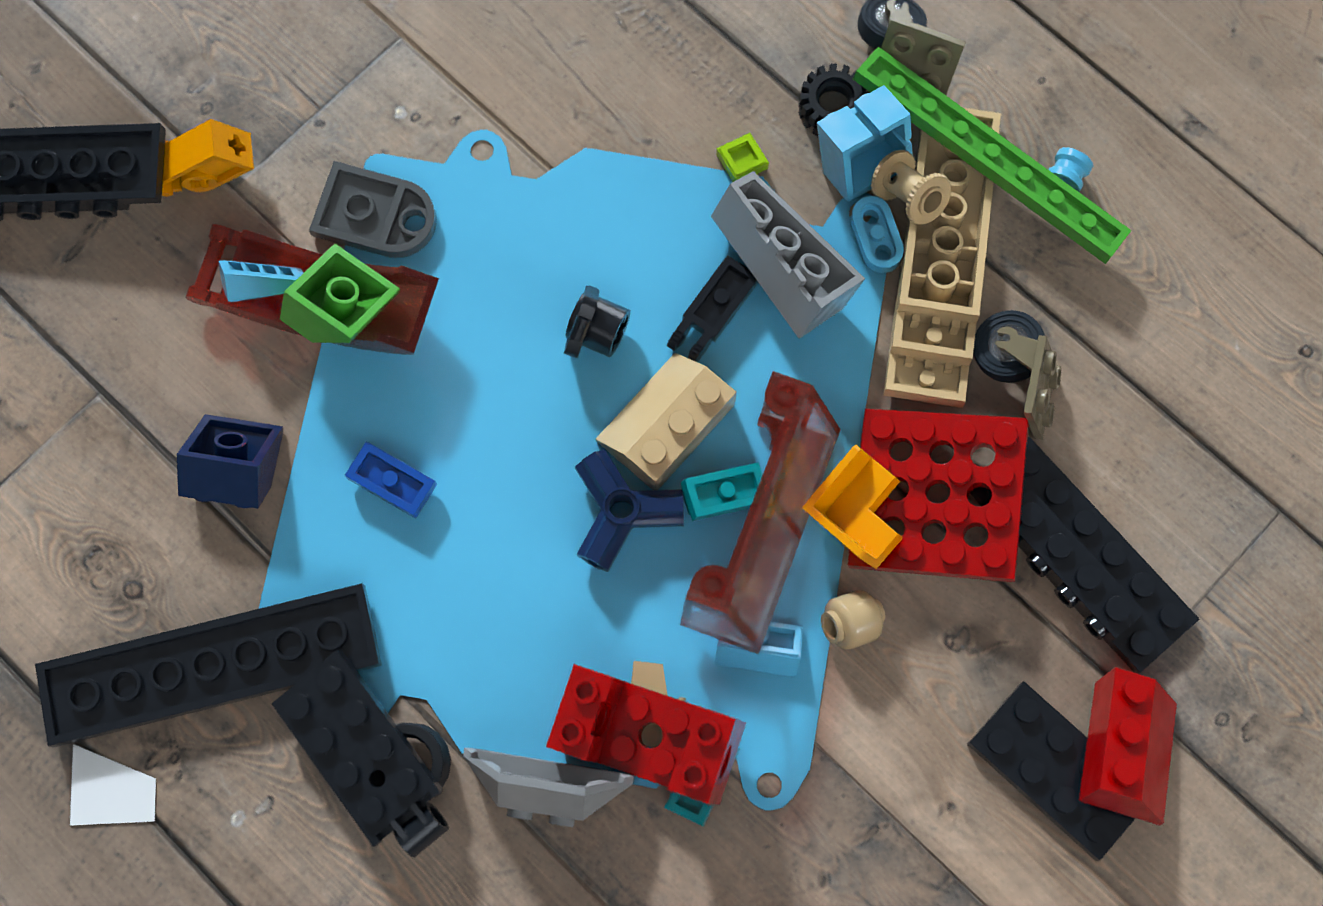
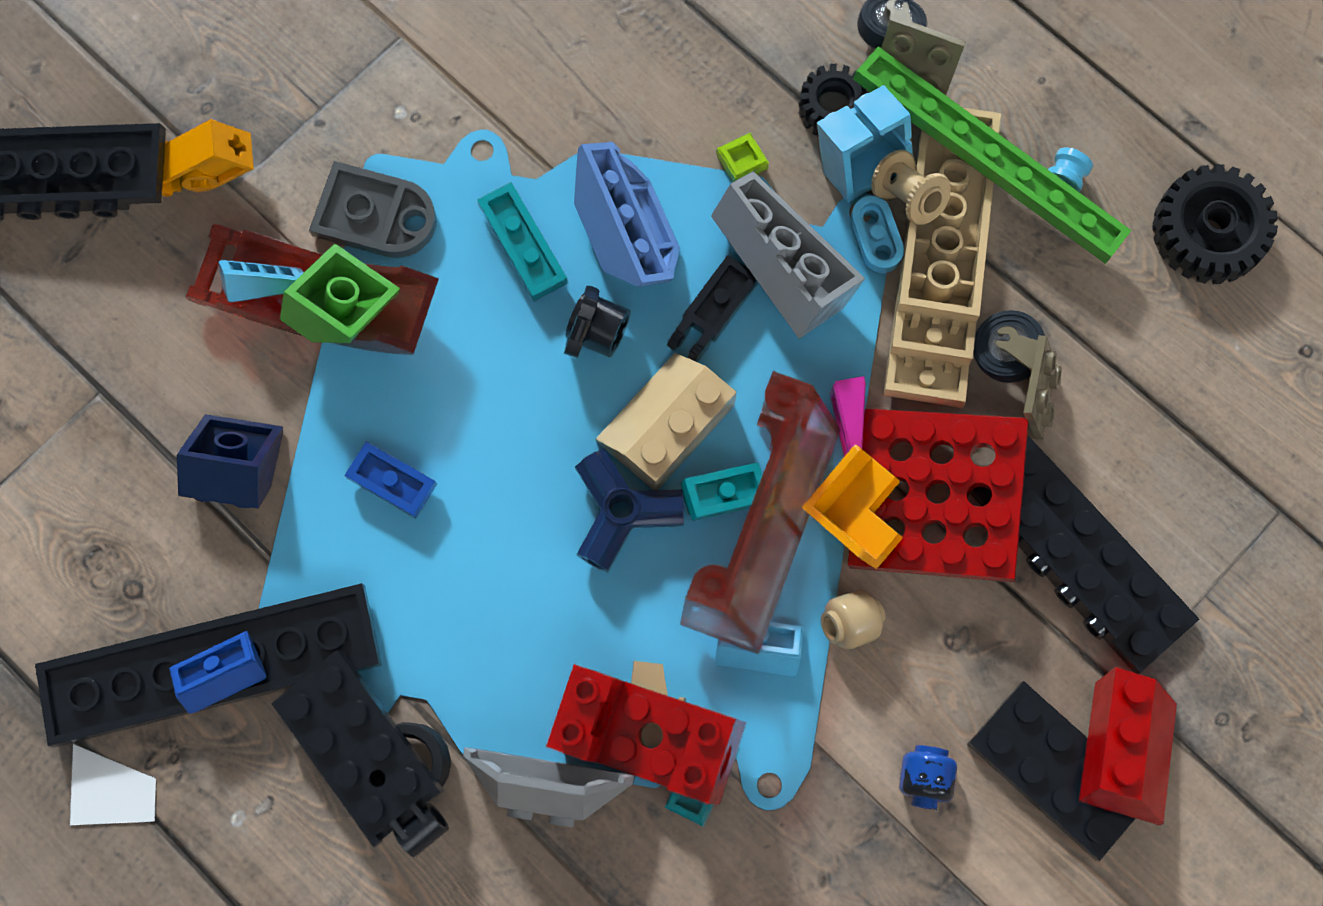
none -> blue slope [169,631,266,714]
none -> teal plate [477,182,568,301]
none -> medium blue wedge [574,142,680,287]
none -> dark pink slope [830,376,866,457]
none -> blue head [899,745,957,810]
none -> black wheel [1152,164,1278,284]

